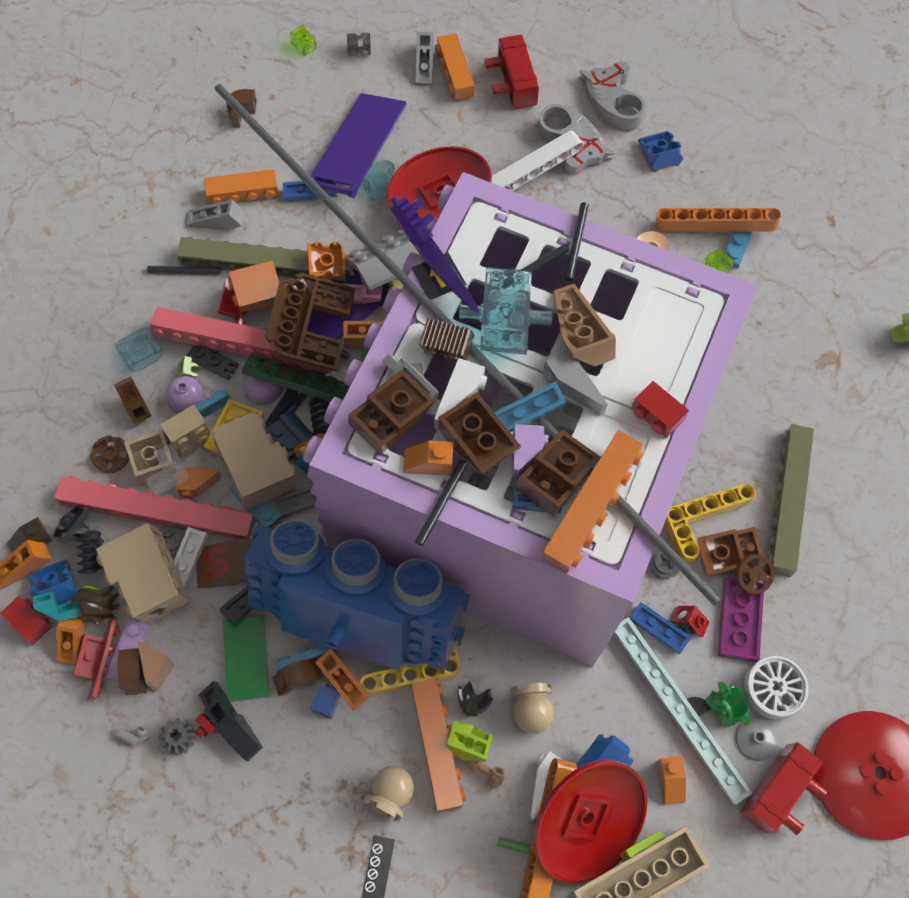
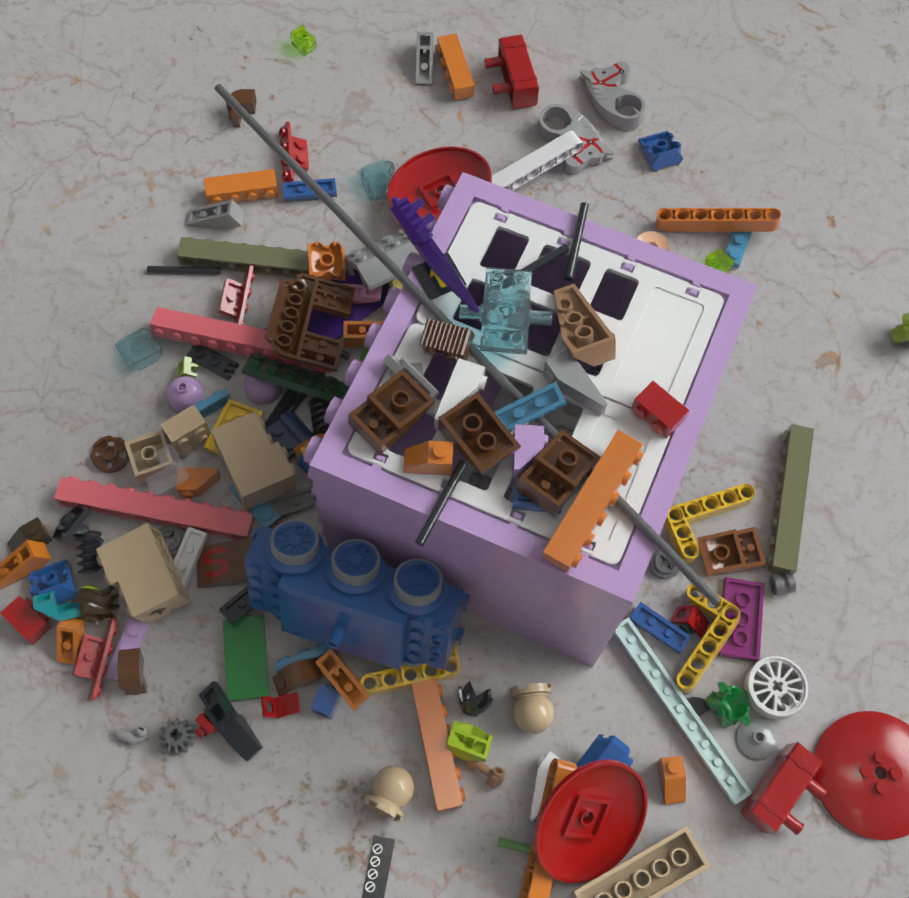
reddish brown brick [113,376,152,425] -> none
nougat slope [138,642,174,692] -> none
orange slope [227,261,279,312] -> none
dark purple flag [305,93,407,198] -> none
clear smoke wheel [347,32,371,55] -> none
lime tile [620,830,665,861] -> none
reddish brown piece [735,554,775,594] -> none
none -> red bracket [261,692,300,719]
none -> red bracket [279,121,309,183]
none -> yellow beam [676,584,740,694]
none -> flat silver wheel [769,573,796,596]

